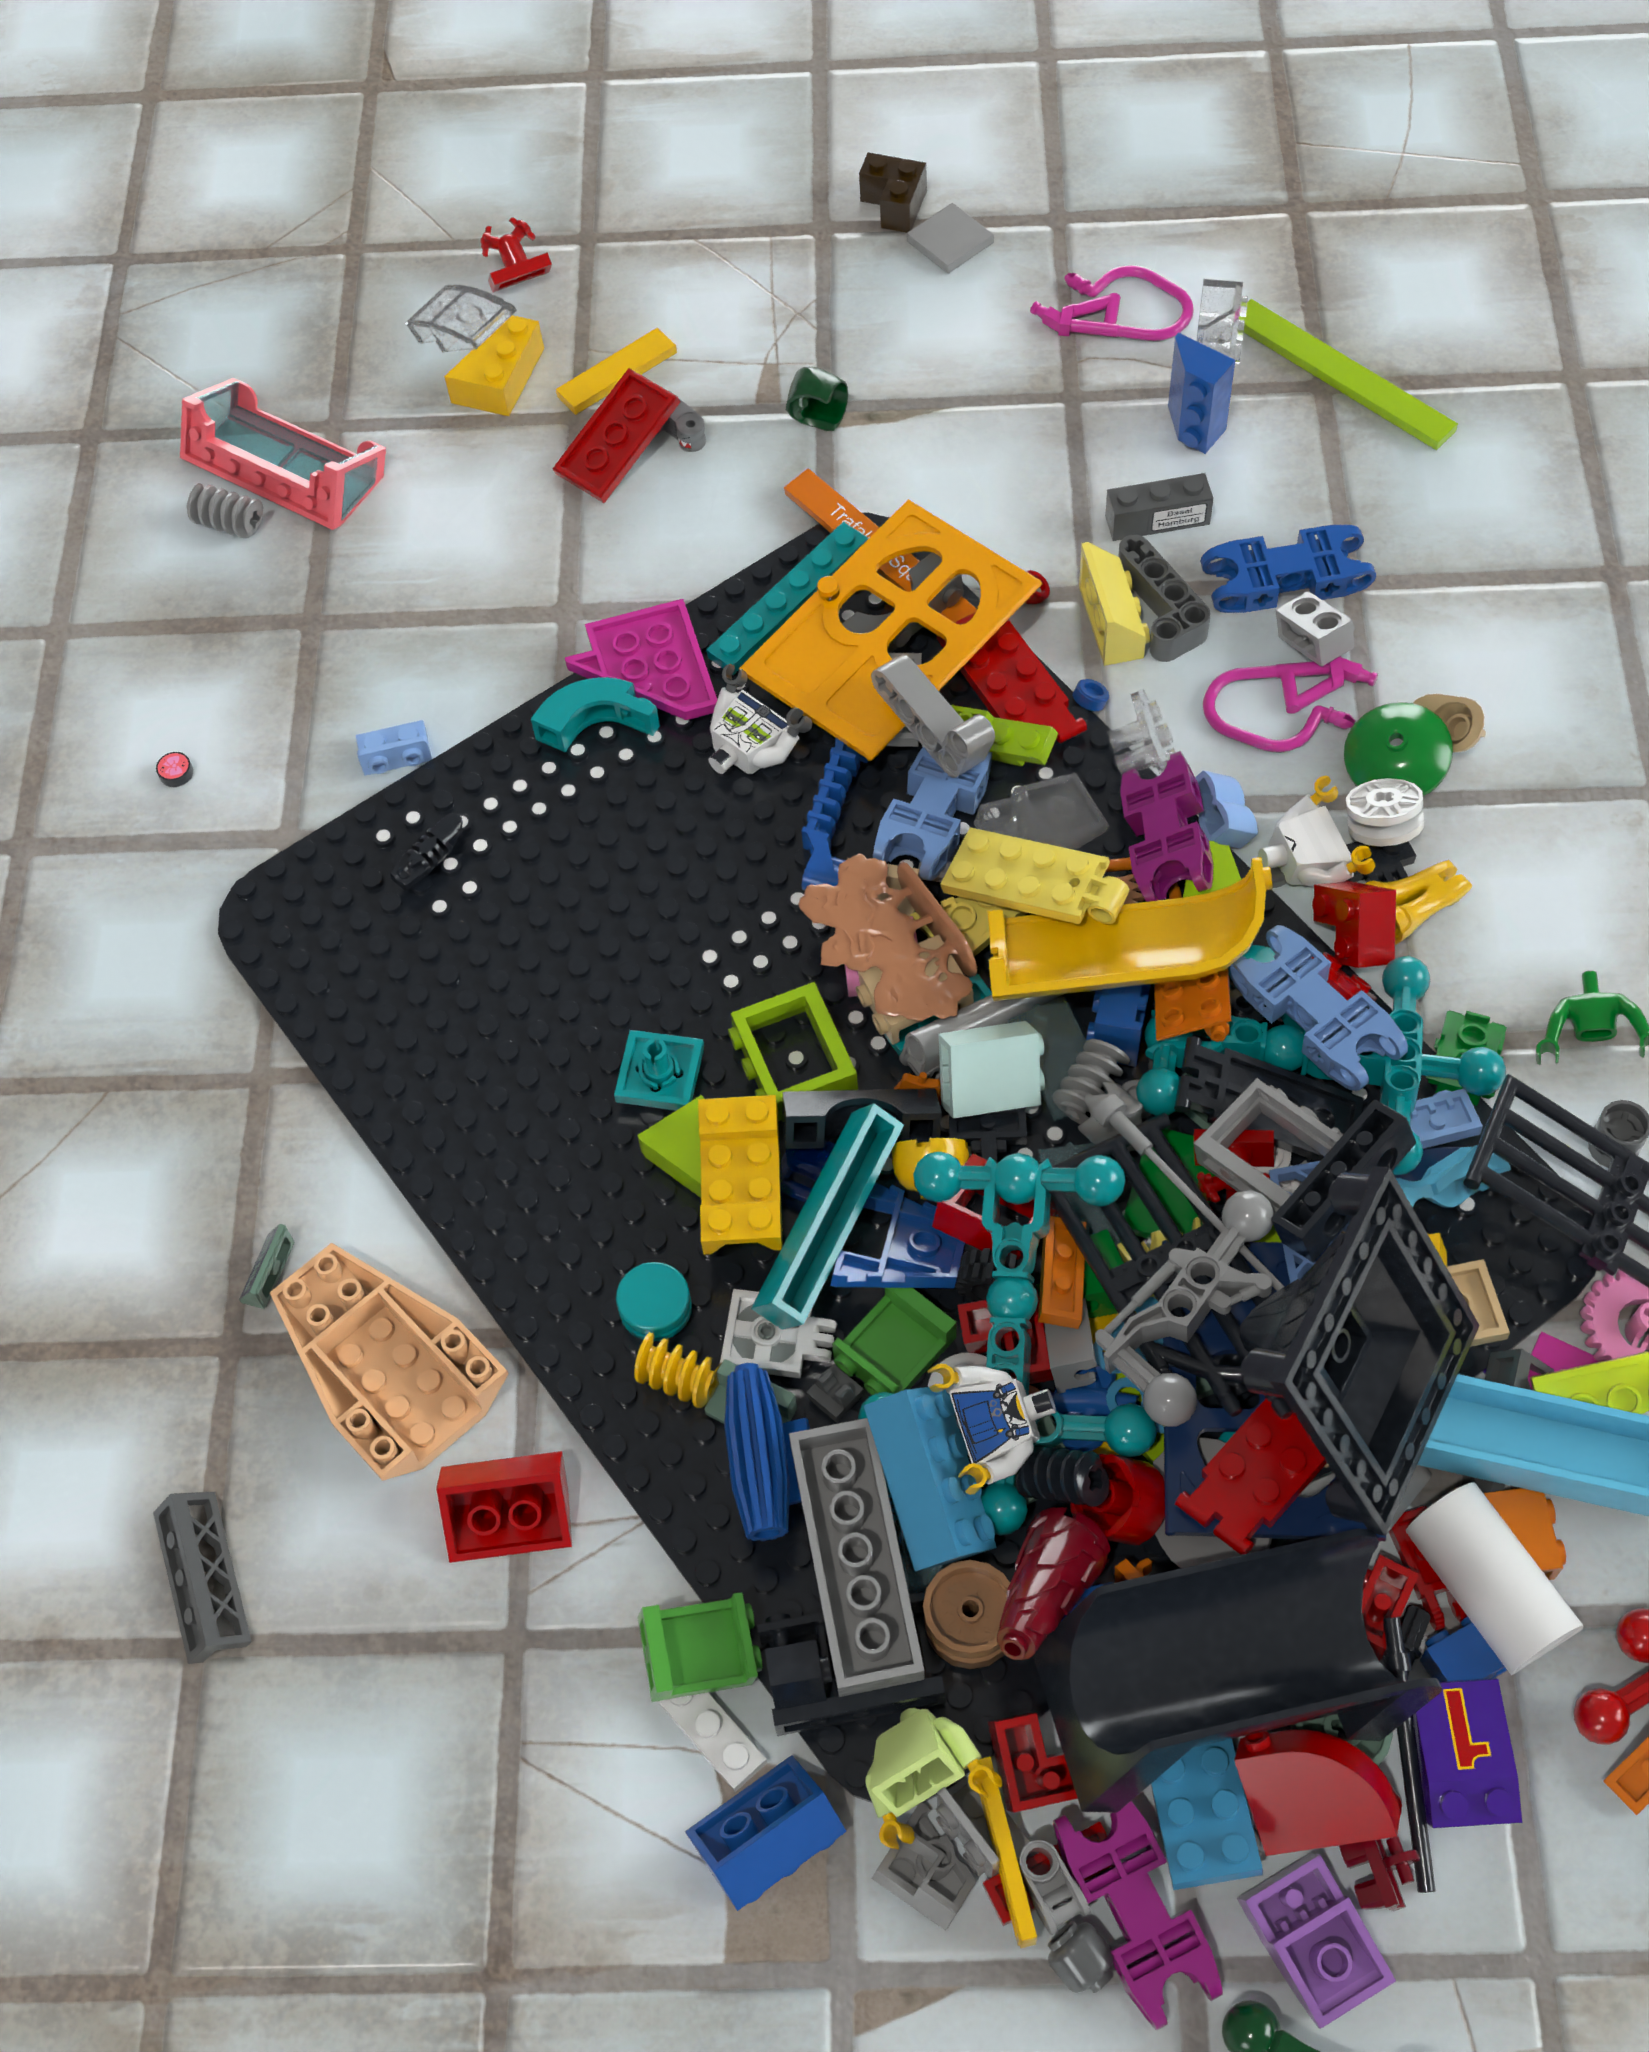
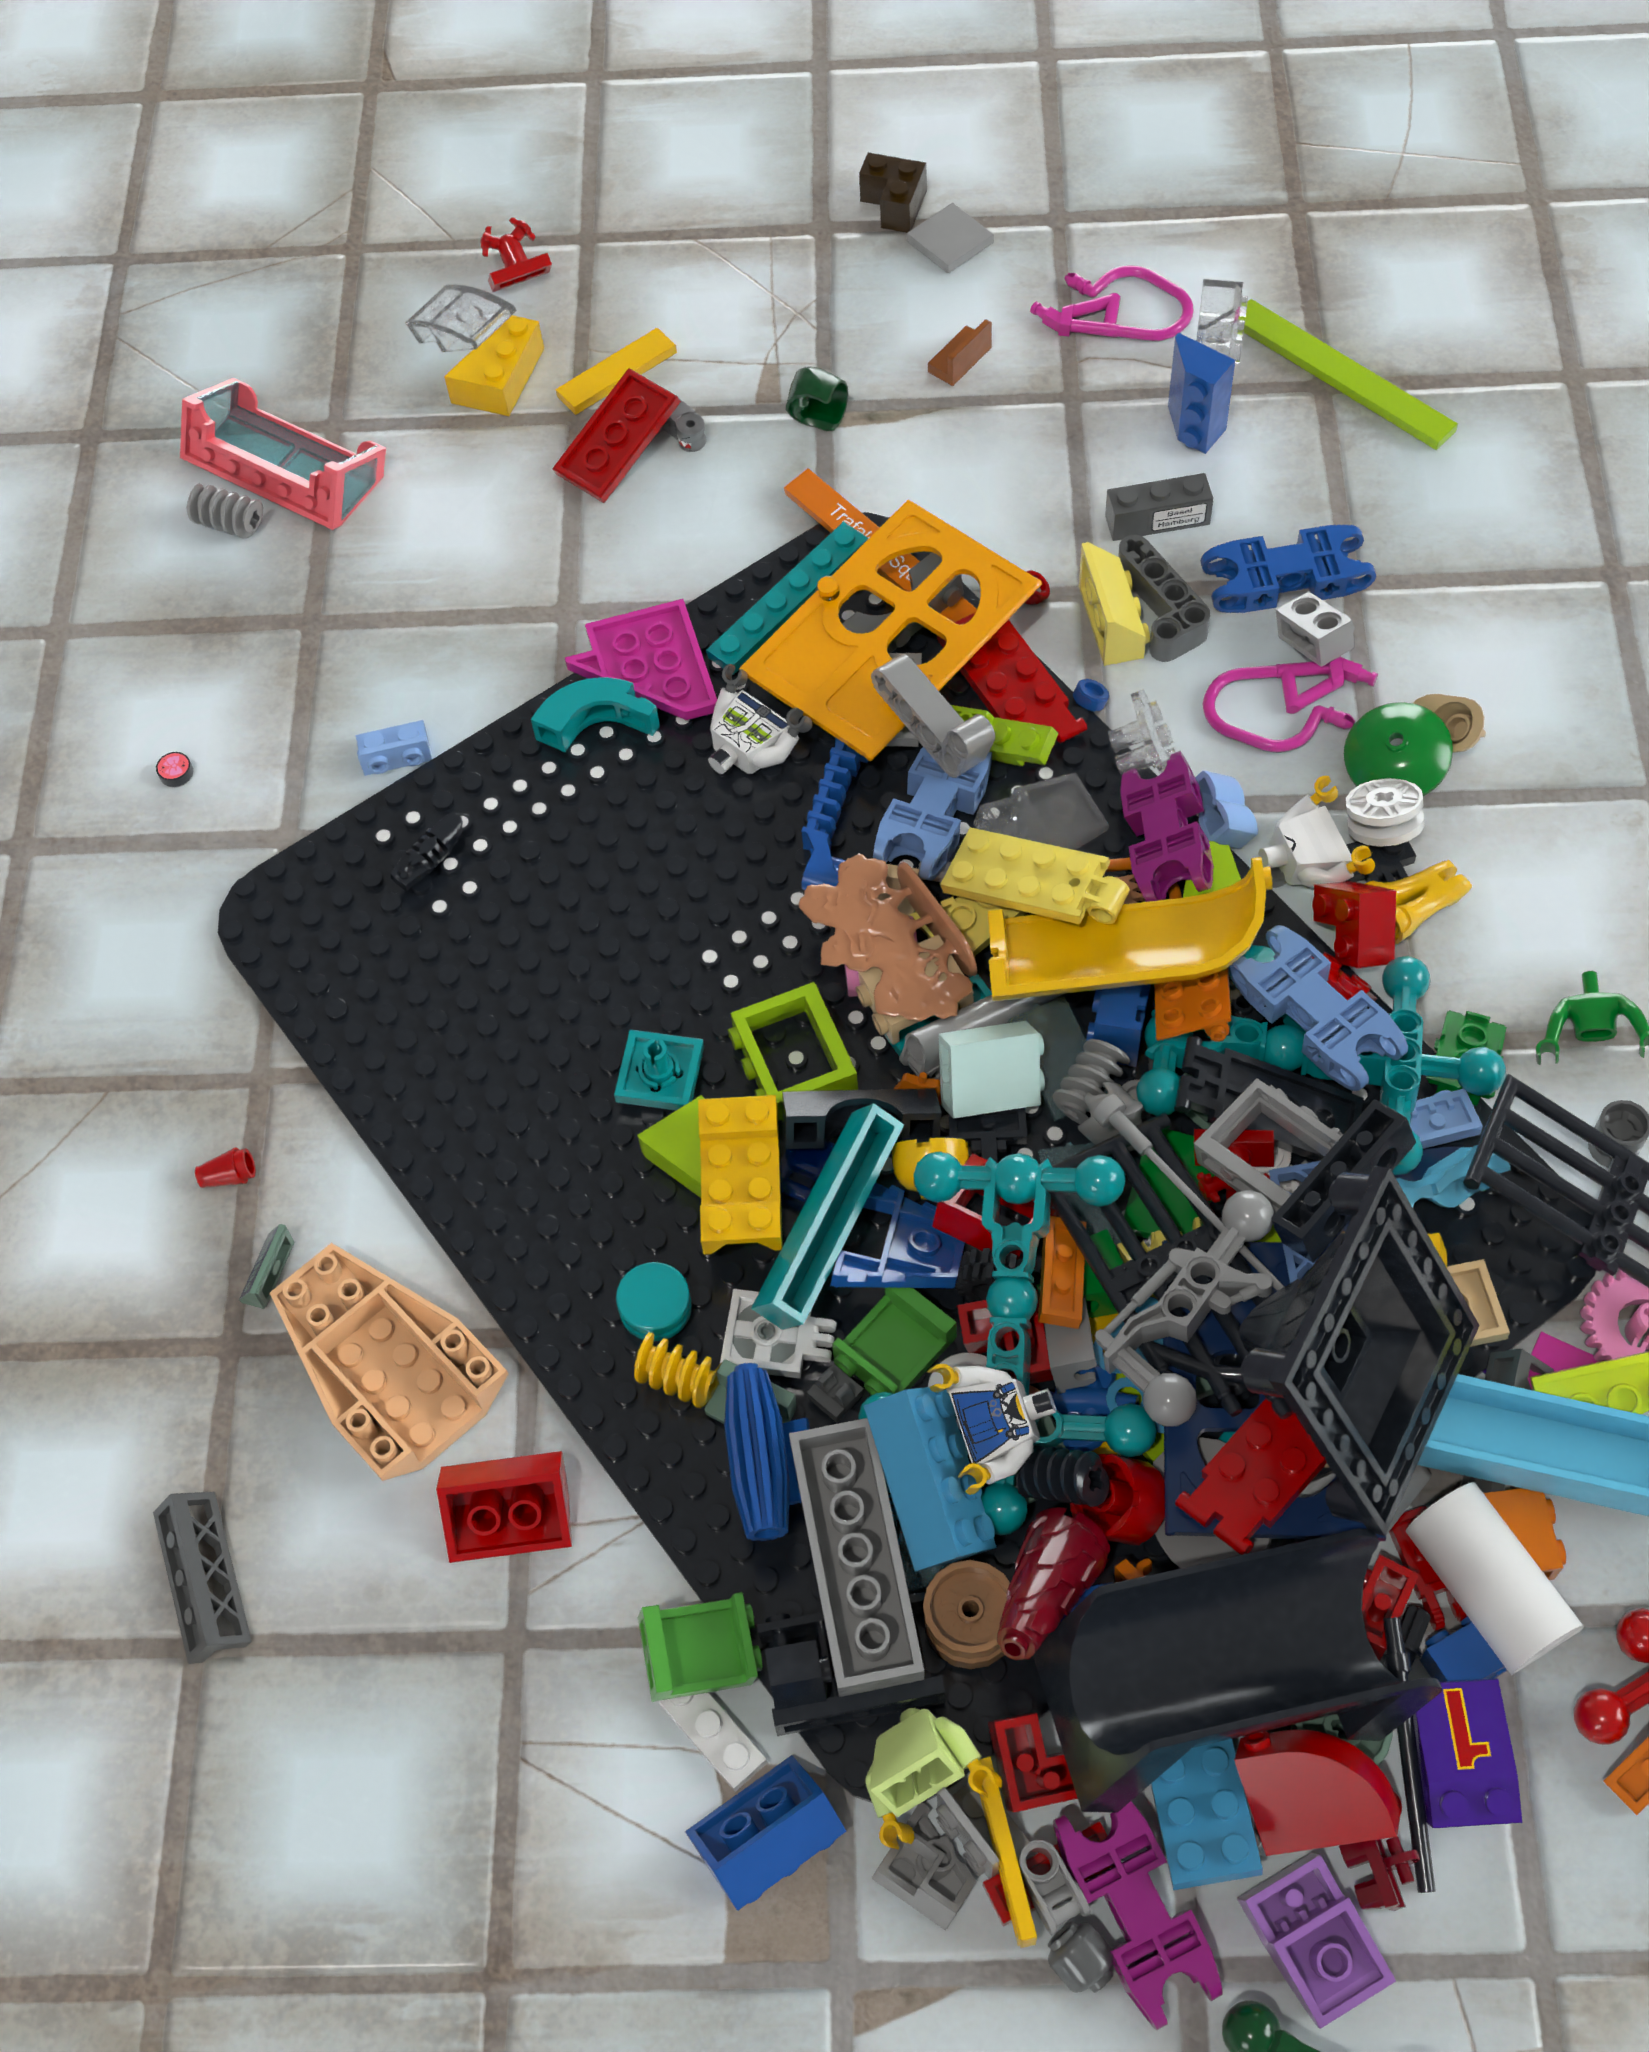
none -> red cone [195,1147,256,1188]
none -> dark orange panel [928,319,992,386]

